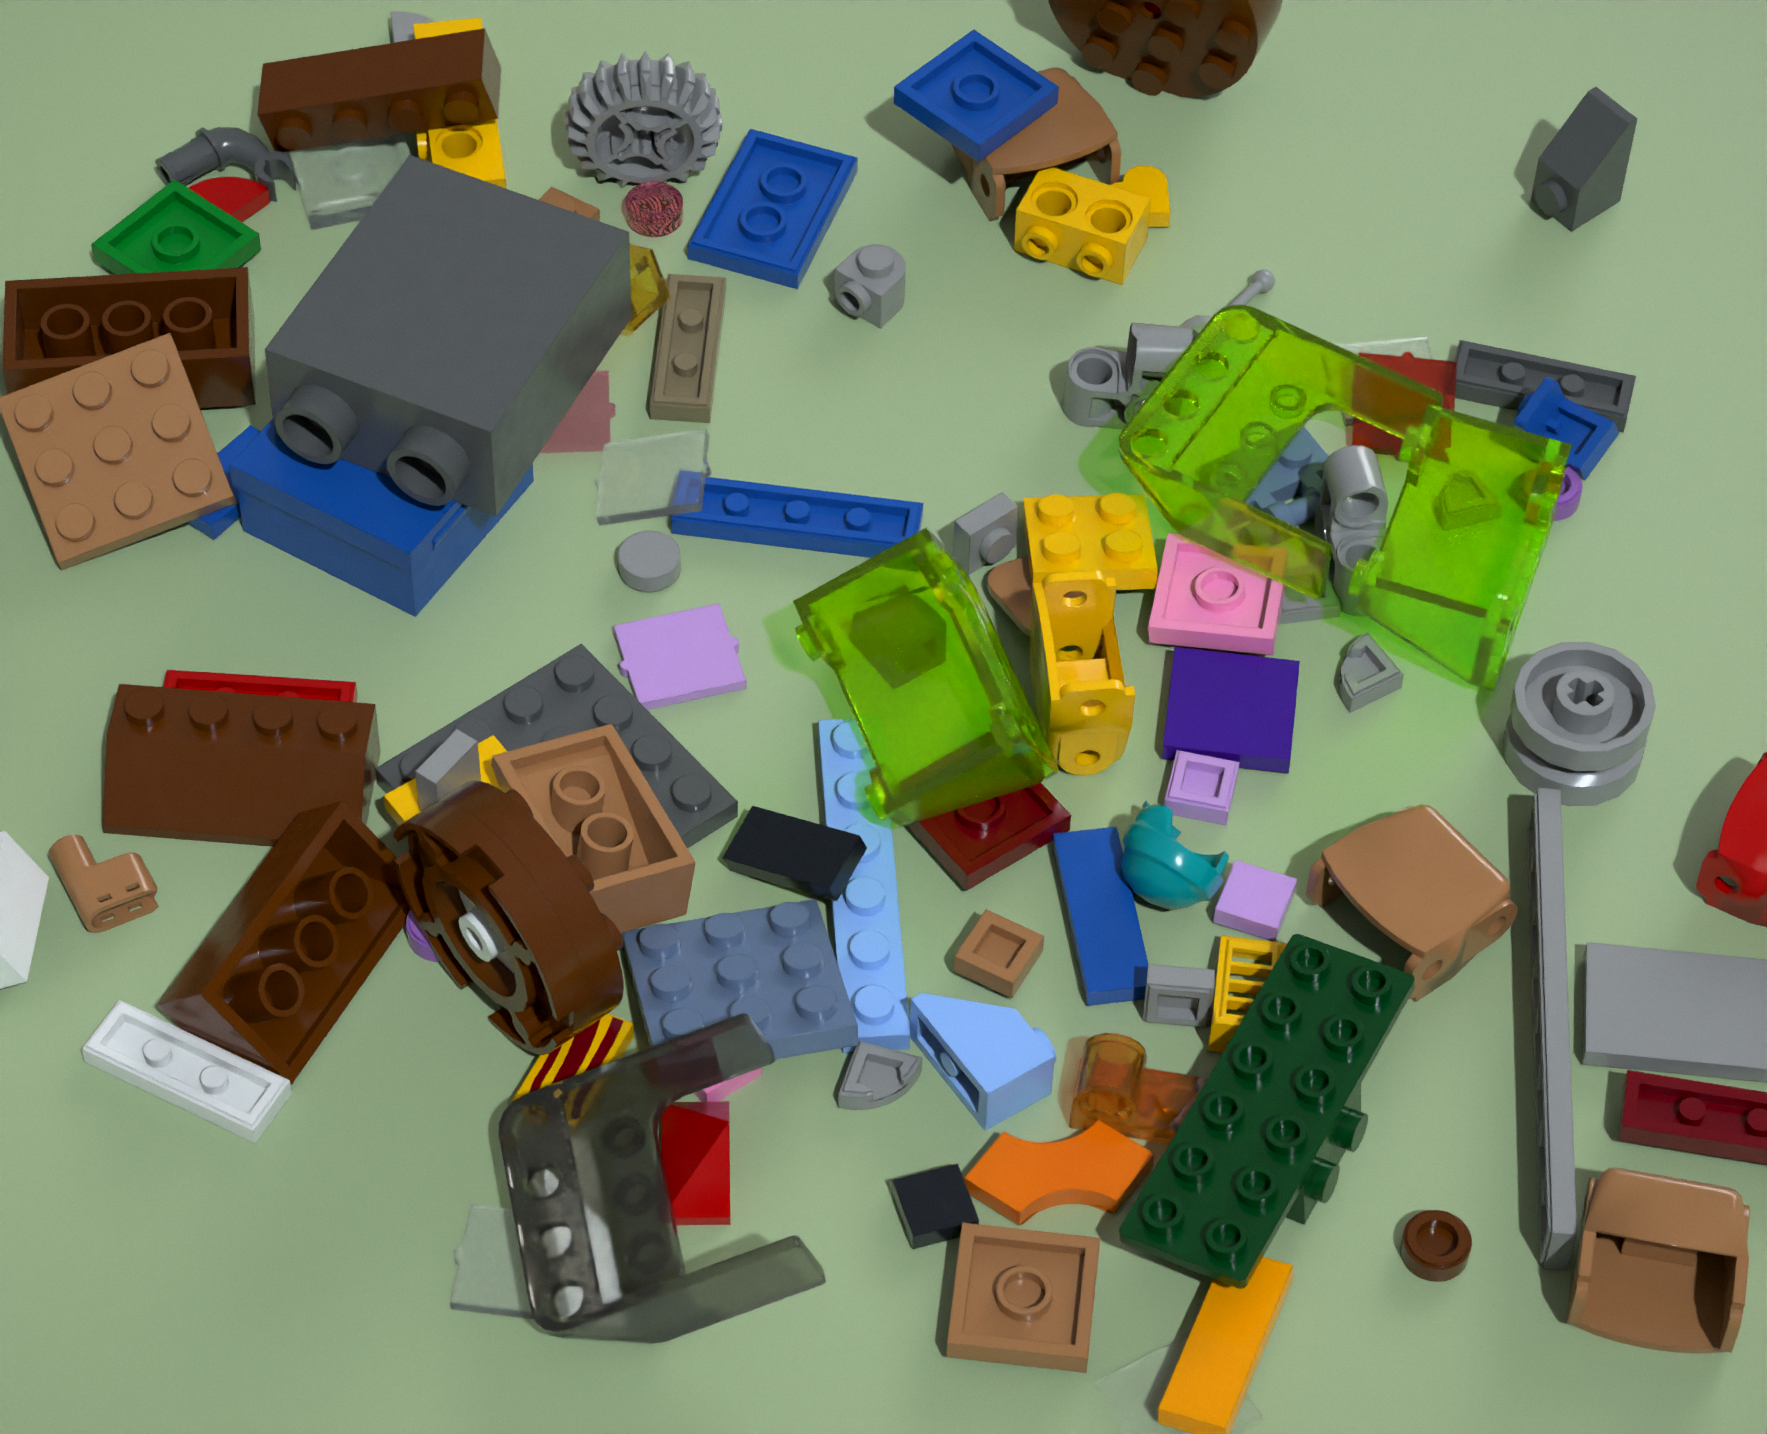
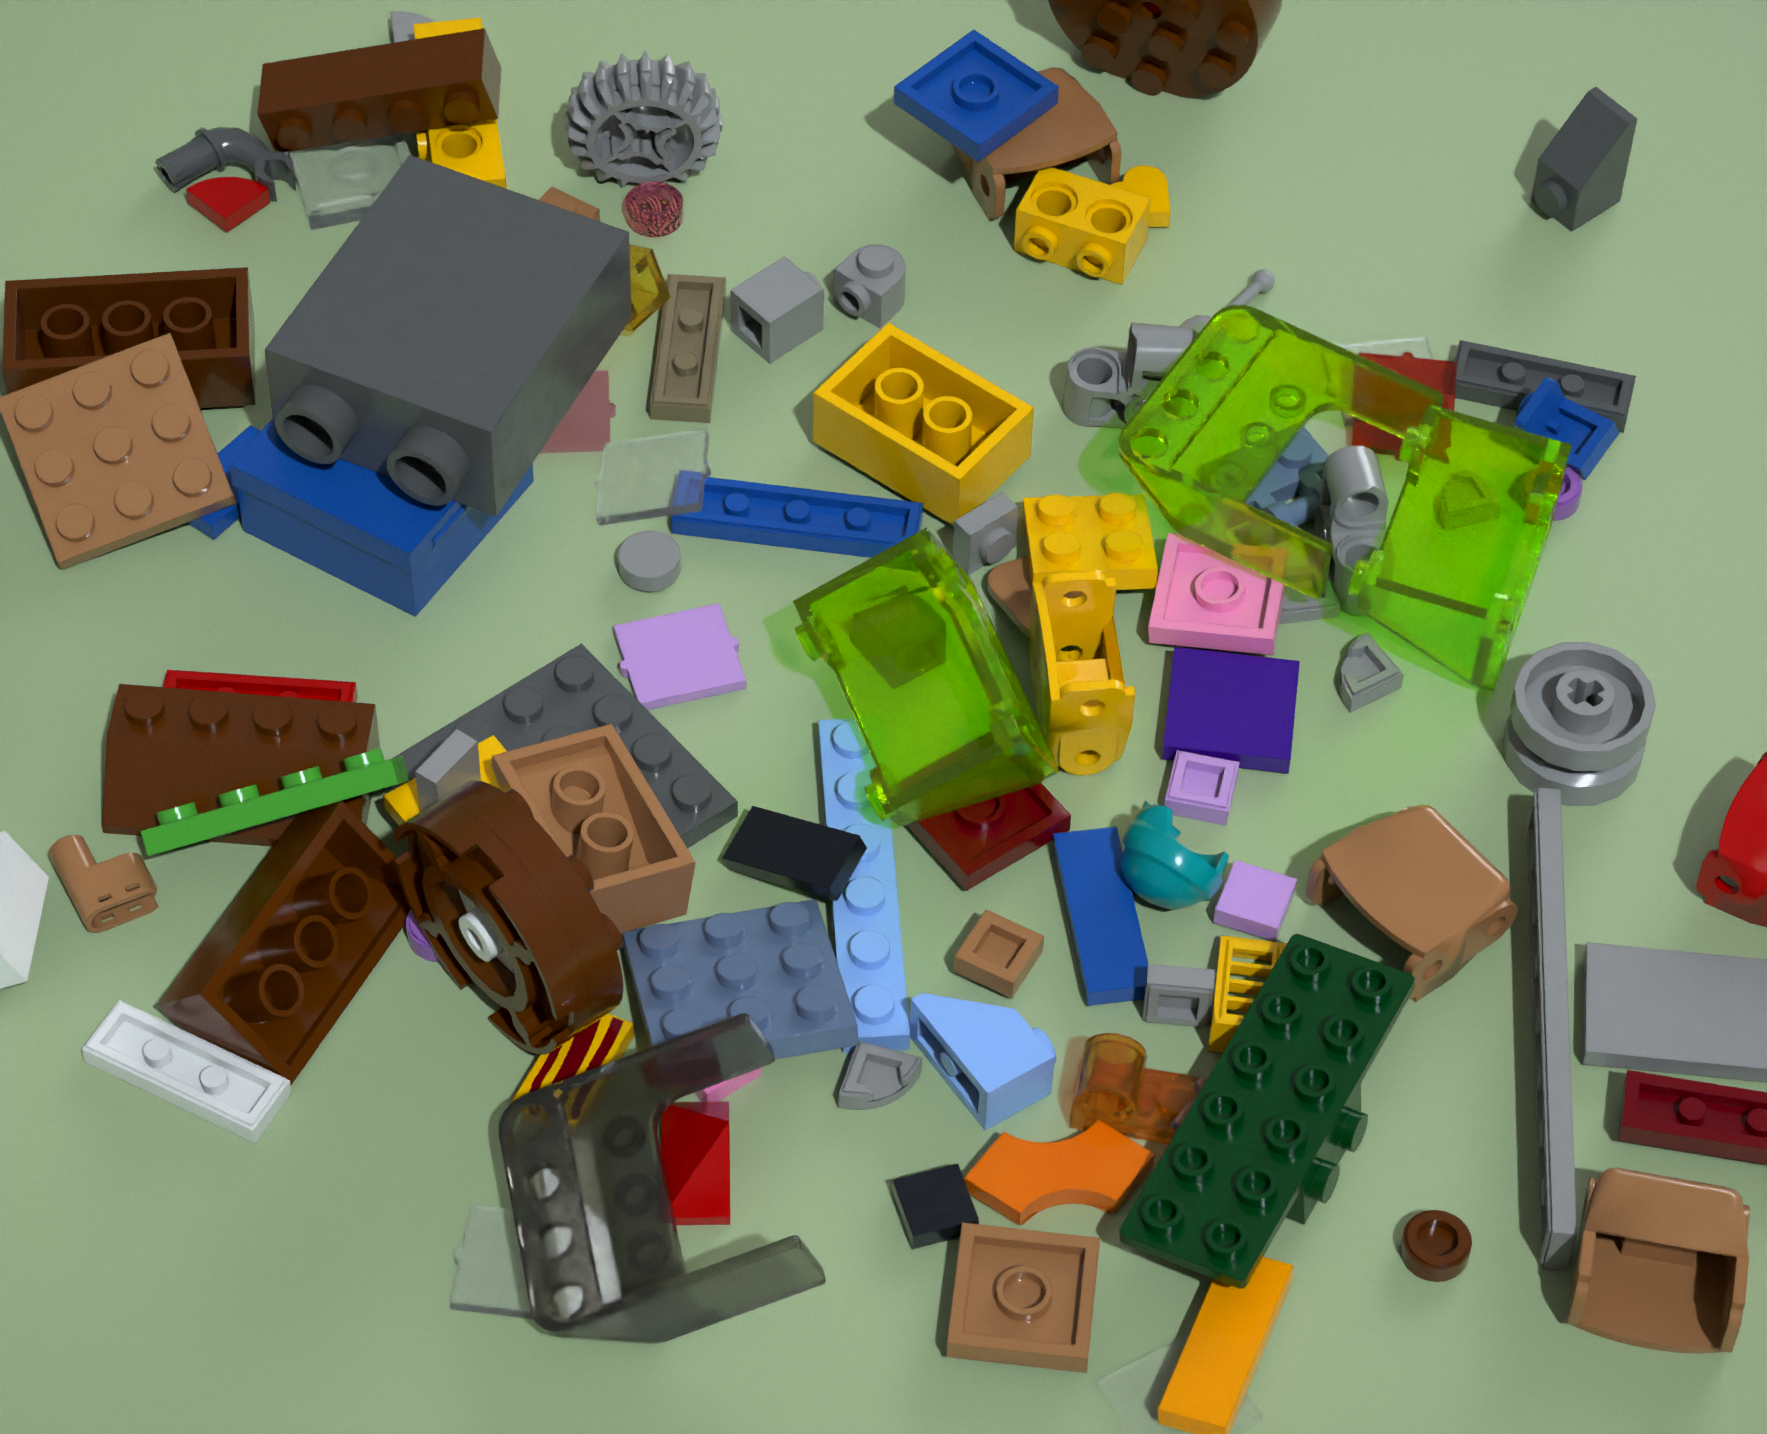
green plate [91,179,261,275] -> none
blue tile [688,129,858,289] -> none
none -> bright green plate [141,748,410,856]
none -> light grey brick [730,256,825,364]
none -> yellow brick [813,322,1034,526]

